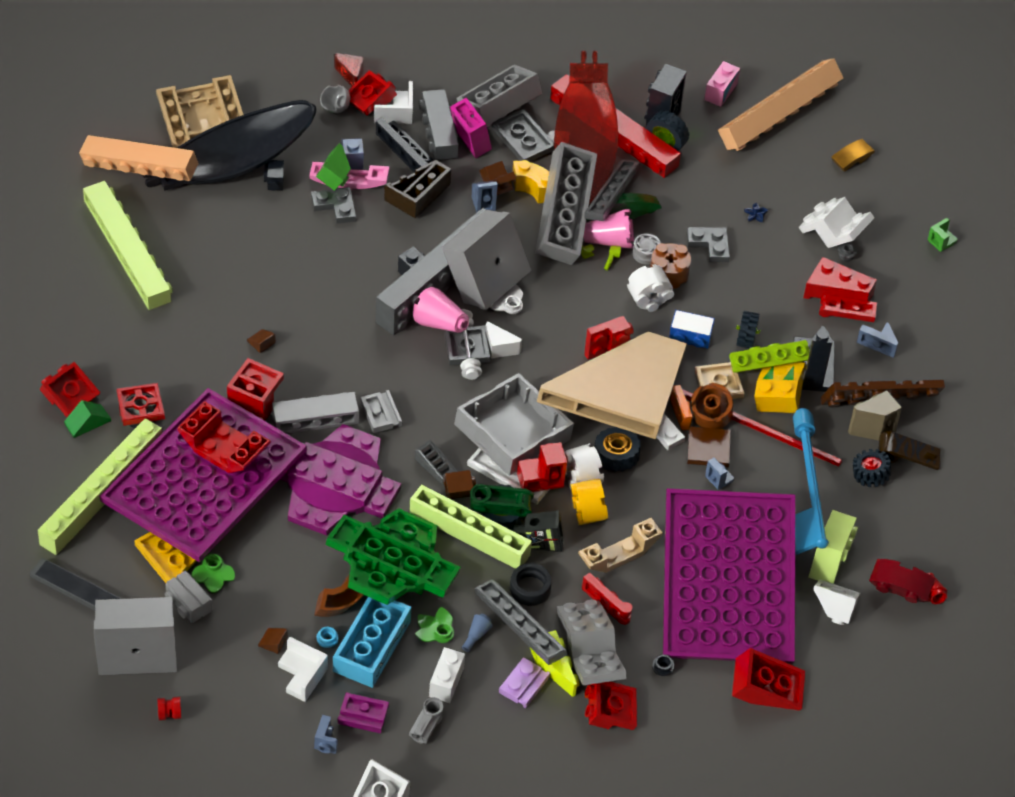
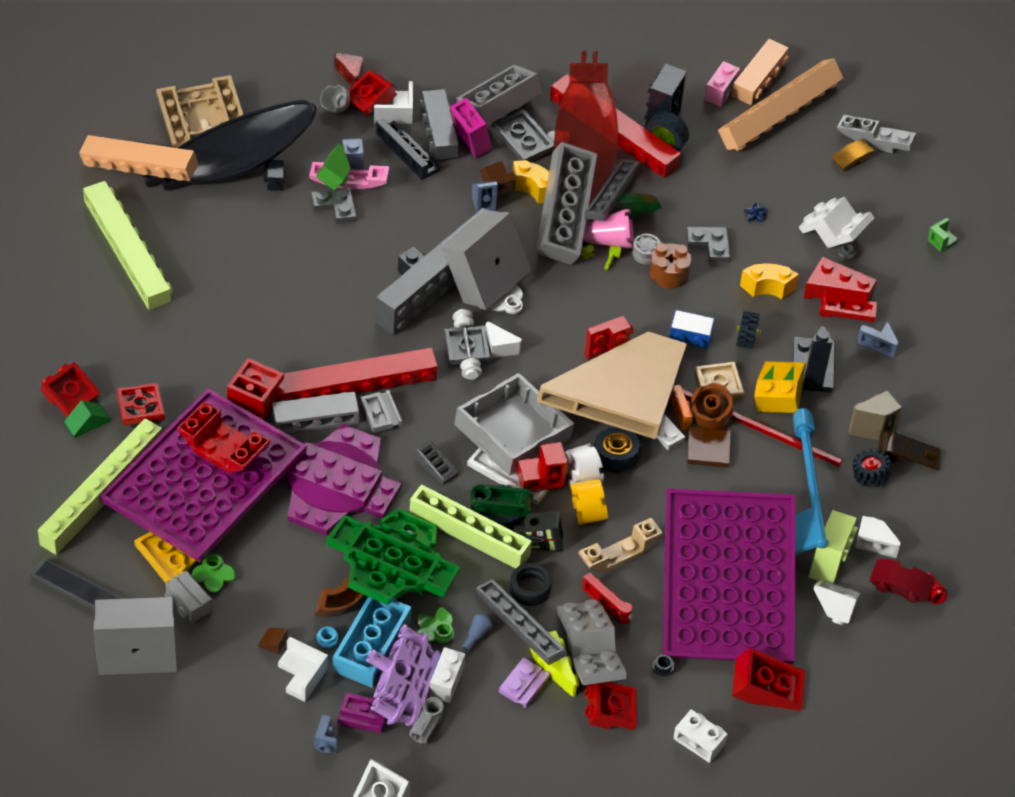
red wheel [157,696,181,721] -> none
reddish brown slope [247,329,276,353] -> none
dark brown wedge [384,160,451,218] -> none
bright pink cone [413,287,469,333] -> none
reddish brown brick [443,470,476,499] -> none
white brick [627,264,674,312] -> none
sand blue bracket [705,458,734,490] -> none
lime bracket [729,340,810,373] -> none
reddish brown wing [820,380,945,407] -> none
none -> brick [274,348,438,402]
none -> lavender piece [366,625,440,726]
none -> white brick [673,709,727,763]
none -> light nougat brick [732,39,789,105]
none -> yellow brick [740,263,799,299]
none -> light grey slope [837,115,917,153]
none -> white slope [855,516,900,558]

